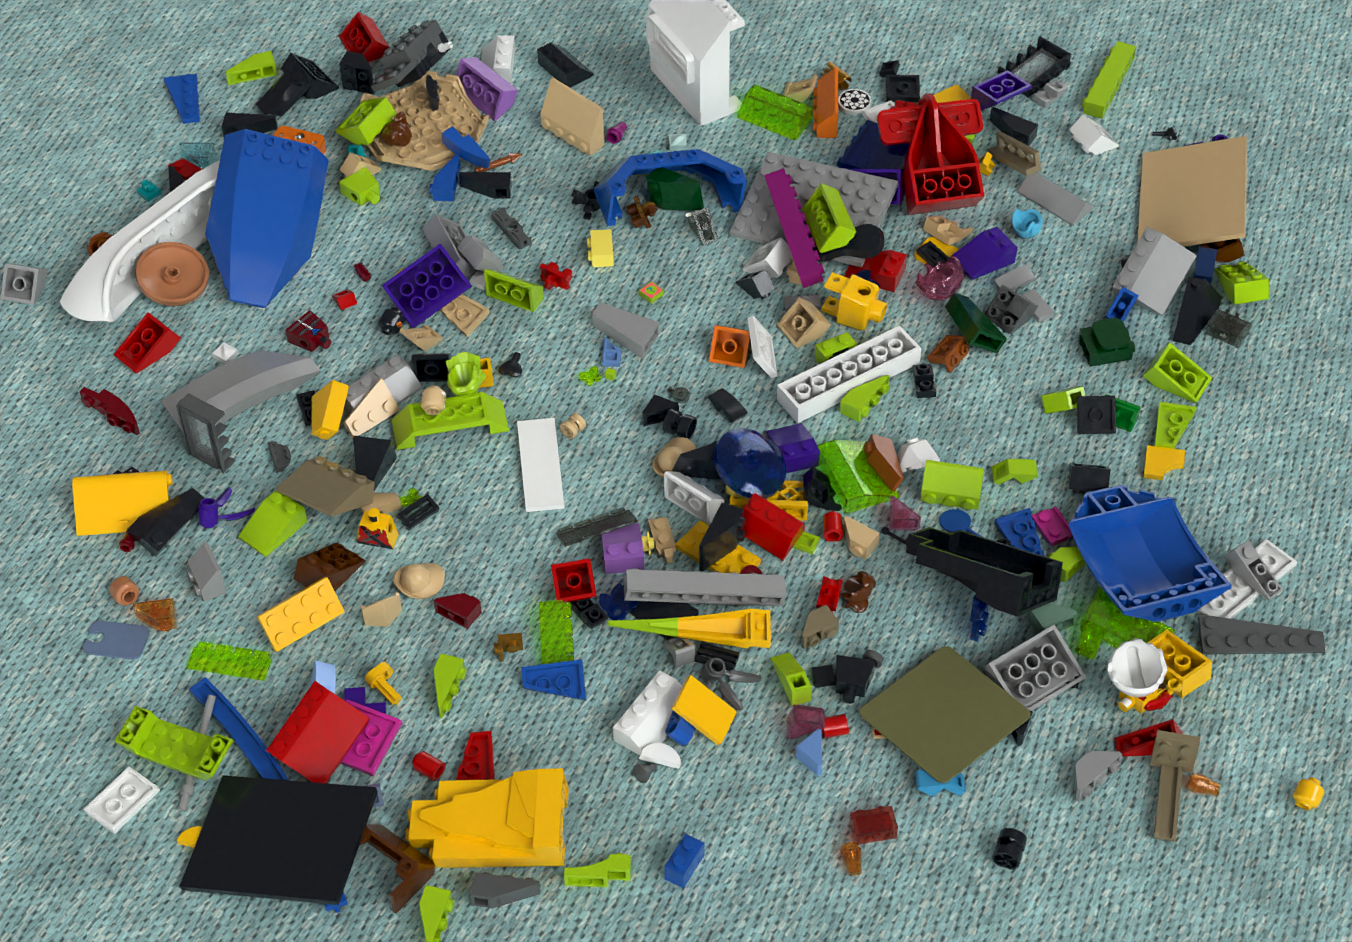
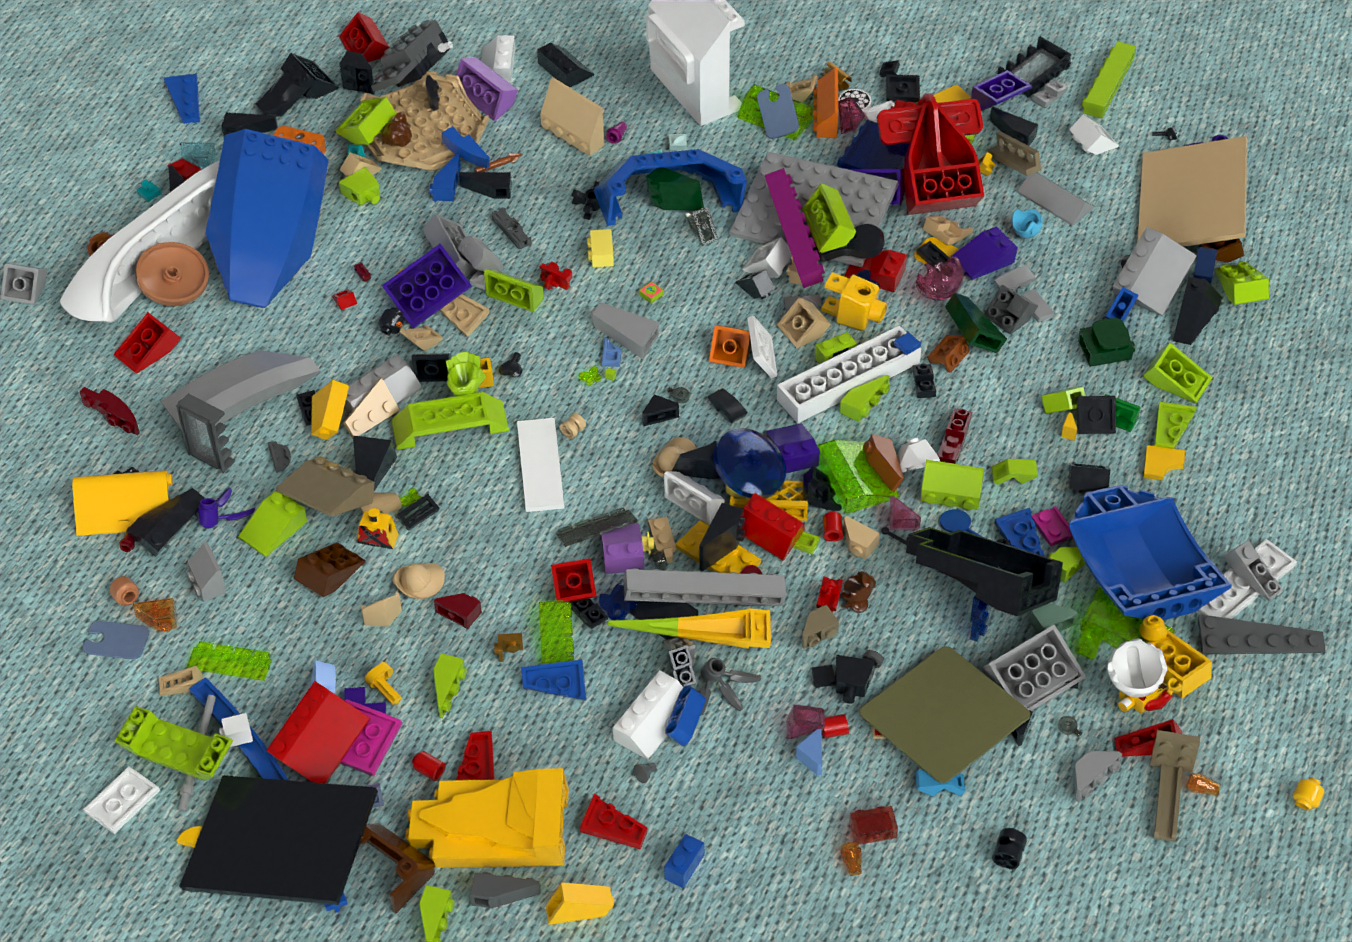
white tile [212,342,239,364] -> none
lime slope [226,51,277,85] -> none
yellow plate [256,577,345,652] -> none
dark red torso [285,310,331,352] -> none
tan head [421,385,446,415] -> none
lime slope [564,853,631,887] -> none
reddish brown hips [626,195,657,229] -> none
white tile [639,743,681,769] -> none
black wheel [662,409,697,439] -> none
yellow tile [671,675,737,745] -> none
black tile [695,642,740,671] -> none
lime slope [770,652,812,707] -> none
clear smoke brick [1206,309,1251,348] -> none
none -> tan slope [158,666,203,696]
none -> white brick [219,713,253,747]
none -> yellow slope [546,882,614,925]
none -> red wing [580,793,648,850]
none -> clear smoke piece [650,551,668,570]
none -> slope [668,644,697,688]
none -> sand blue piece [757,84,799,139]
none -> clear pink slope [838,97,866,134]
none -> blue tile [894,332,921,355]
none -> dark red slope [937,408,973,464]
none -> clear smoke piece [1058,716,1082,737]
none -> yellow slope [1061,412,1077,441]
none -> yellow cone [1139,615,1167,642]

